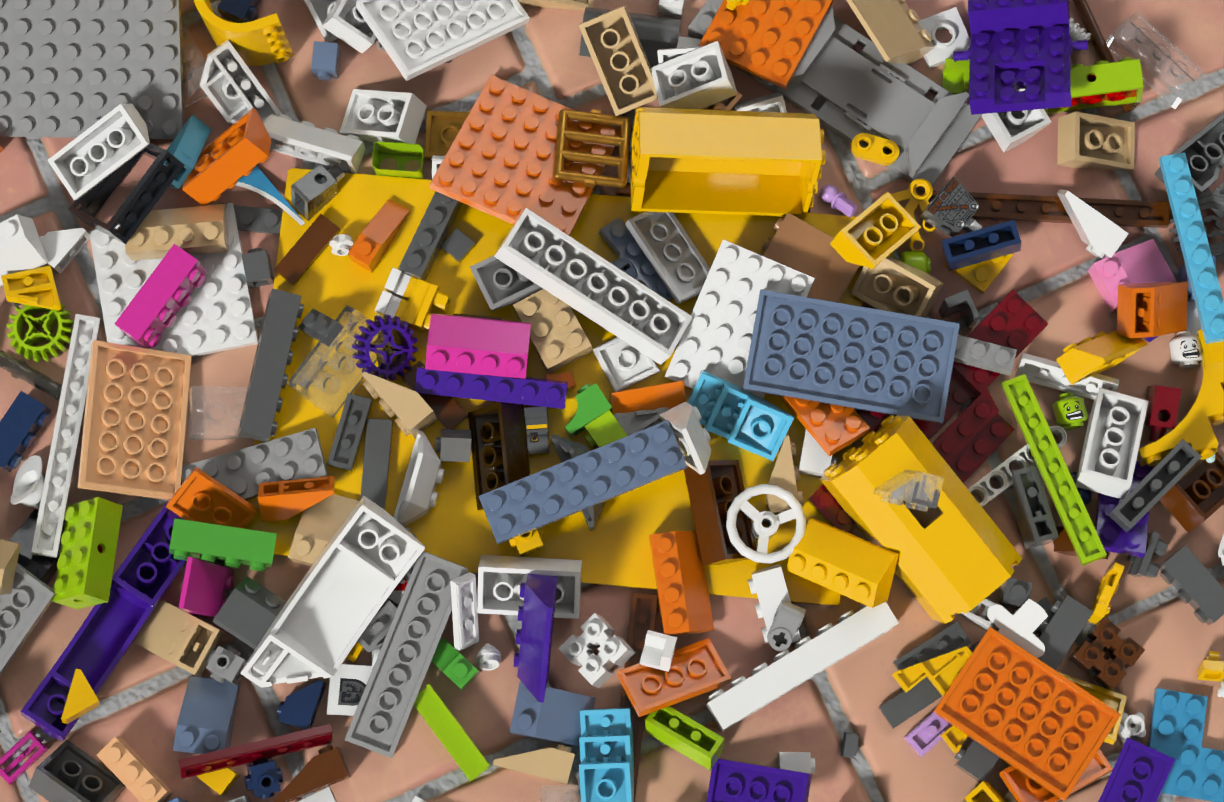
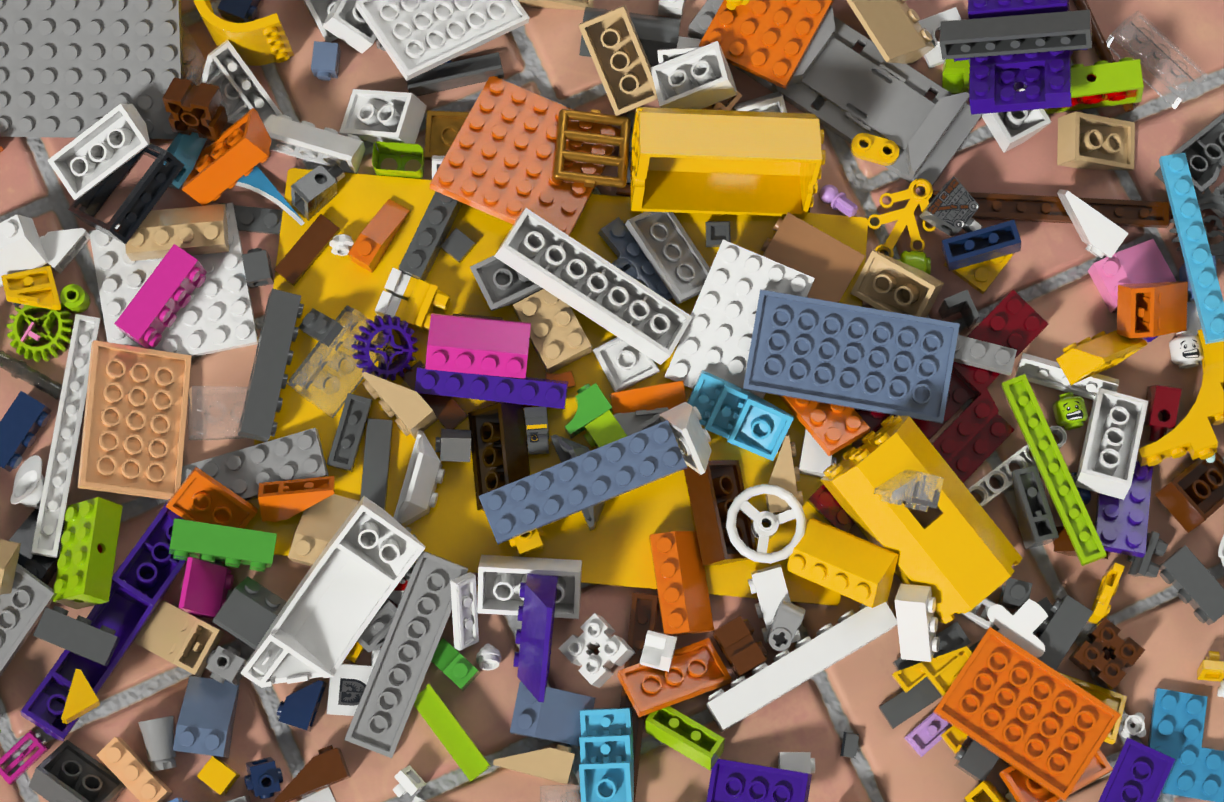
dark red tile [178,724,333,779] -> none
yellow slope [830,192,921,269] -> none
dark grey brick [1108,439,1202,533] -> none
none -> bright pink piece [20,322,41,343]
none -> dark grey brick [33,605,120,667]
none -> lime brick [60,284,90,313]
none -> light grey plant [138,716,176,772]
none -> reddish brown brick [162,77,228,141]
none -> white tile [393,765,426,797]
none -> dark grey panel [407,52,504,97]
none -> dark grey tile [705,221,731,247]
none -> reddish brown brick [712,616,768,679]
none -> white brick [895,584,940,662]
none -> dark grey brick [940,10,1092,60]

